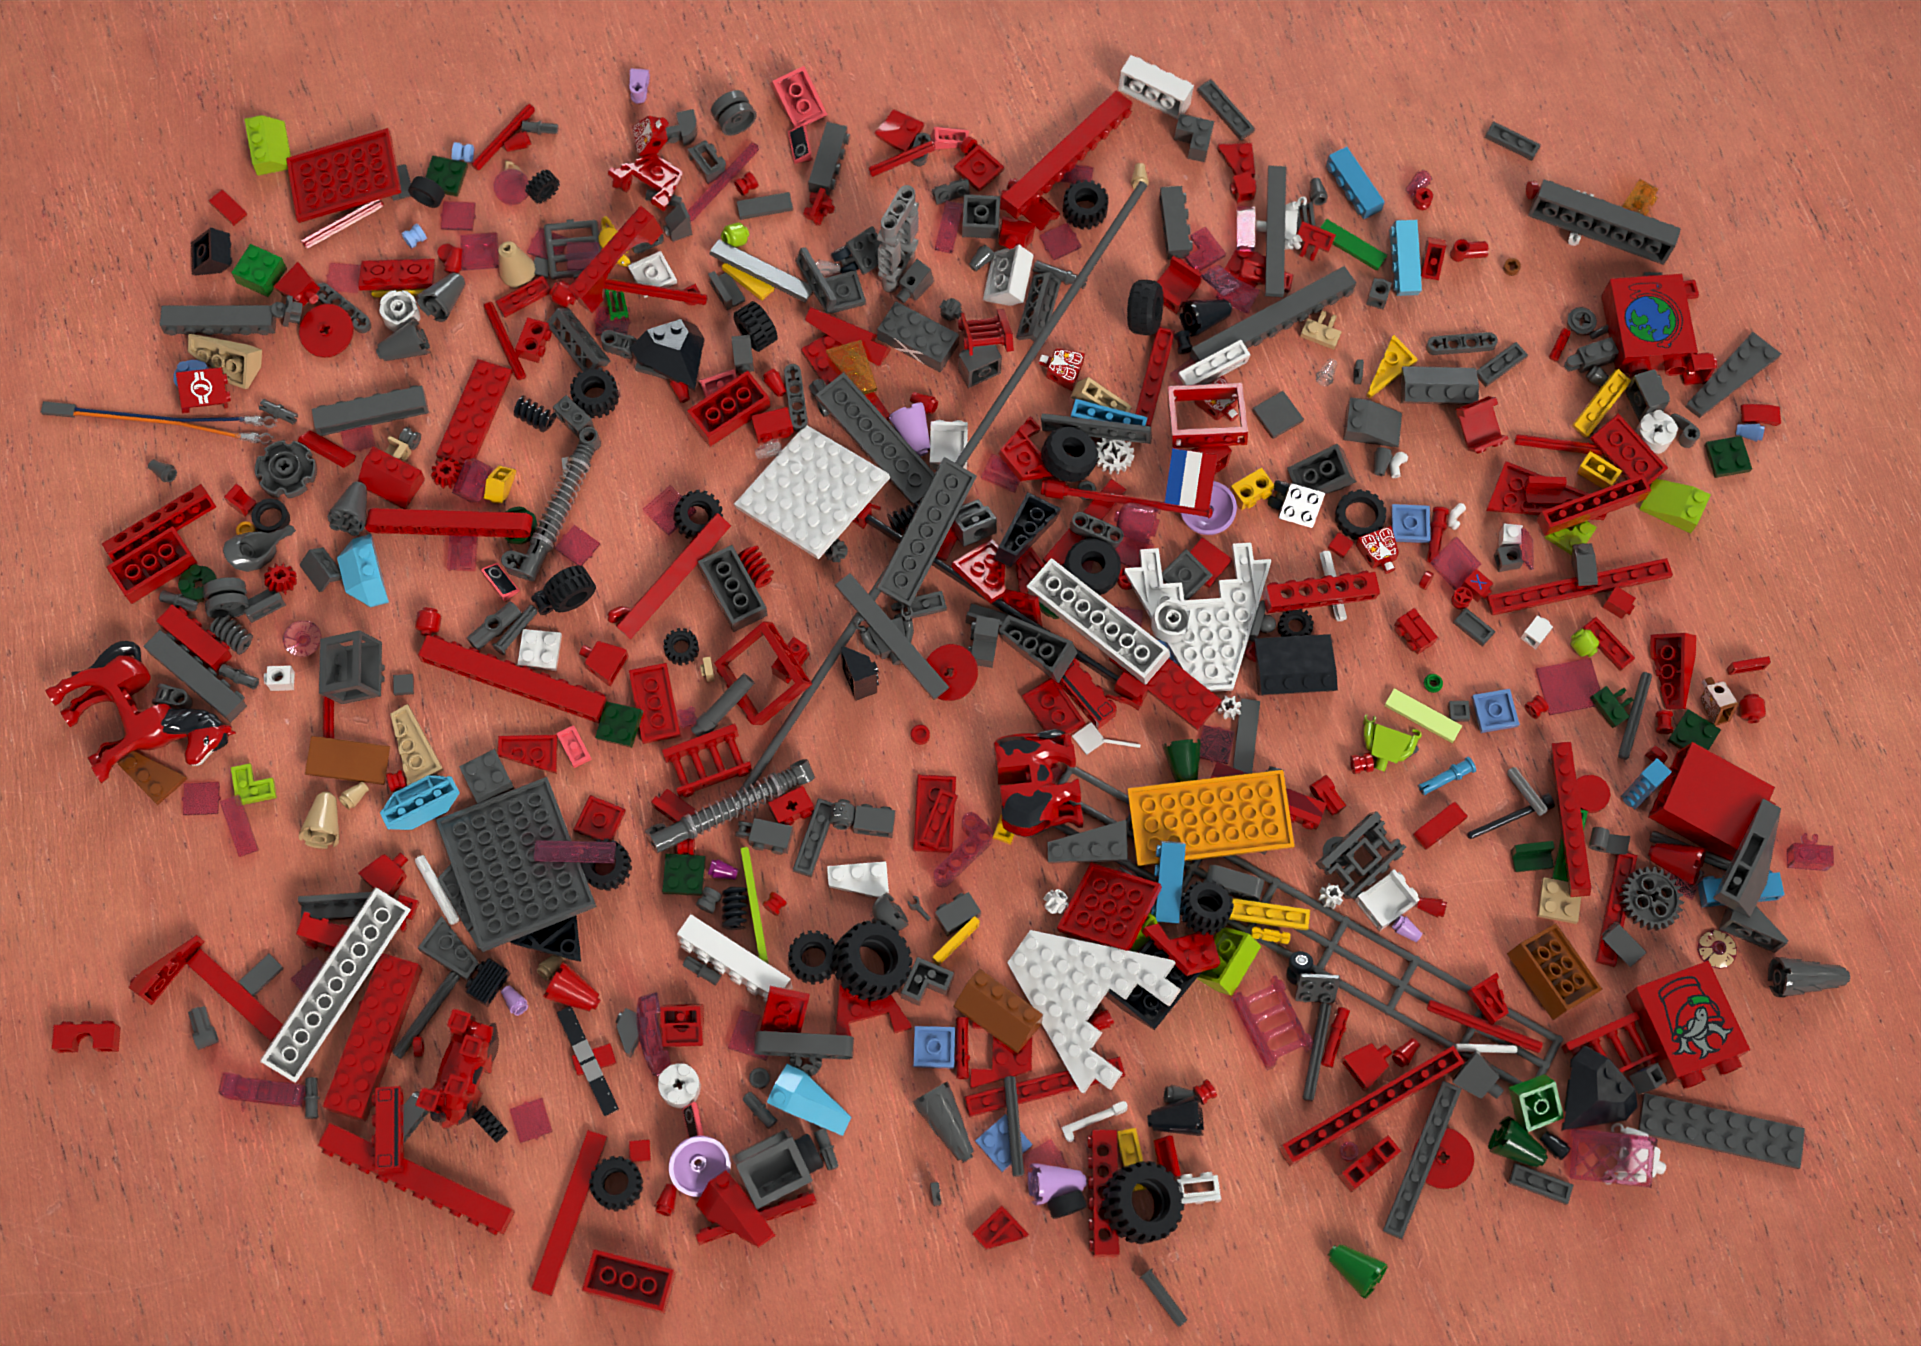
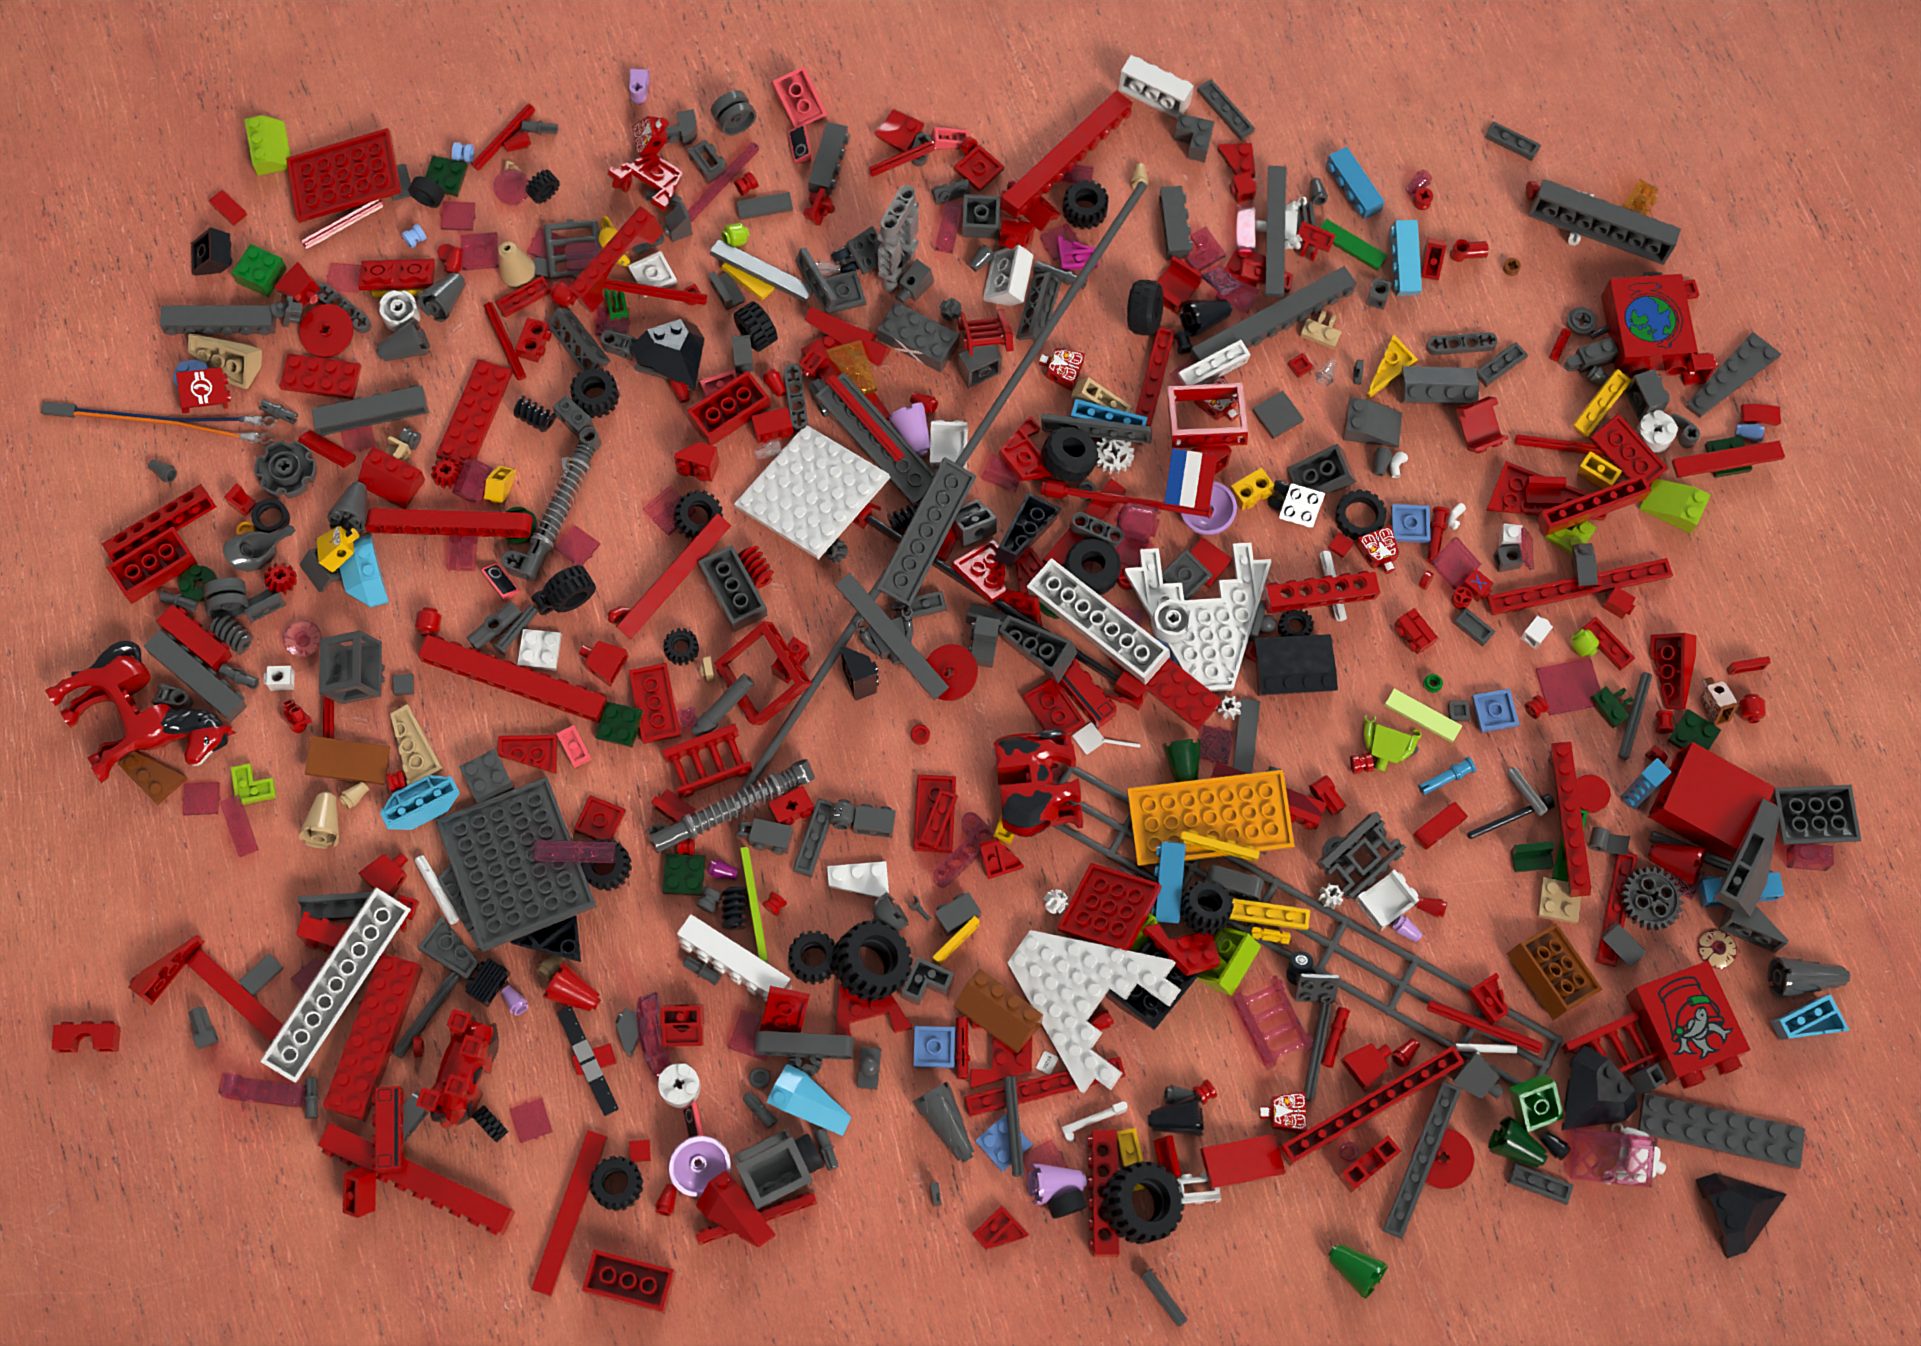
dark grey wedge [1047,820,1128,864] -> none
none -> red plate [279,354,362,400]
none -> red hips [280,699,312,733]
none -> yellow torso [317,526,359,573]
none -> red brick [342,1167,376,1218]
none -> red slope [674,442,719,482]
none -> red bracket [798,347,828,379]
none -> red axle [826,374,904,462]
none -> dark grey tile [857,1047,881,1090]
none -> red wing [978,837,1024,879]
none -> white sticker [1036,1050,1059,1075]
none -> dark pink wing [1057,236,1098,271]
none -> yellow plate [1180,830,1260,862]
none -> red tile [1200,1134,1286,1189]
none -> red torso [1259,1092,1307,1134]
none -> red tile [1287,353,1314,378]
none -> red tile [1671,440,1785,478]
none -> black wedge [1695,1173,1787,1258]
none -> dark grey slope [1770,785,1862,845]
none -> medium azure wedge [1770,994,1850,1040]

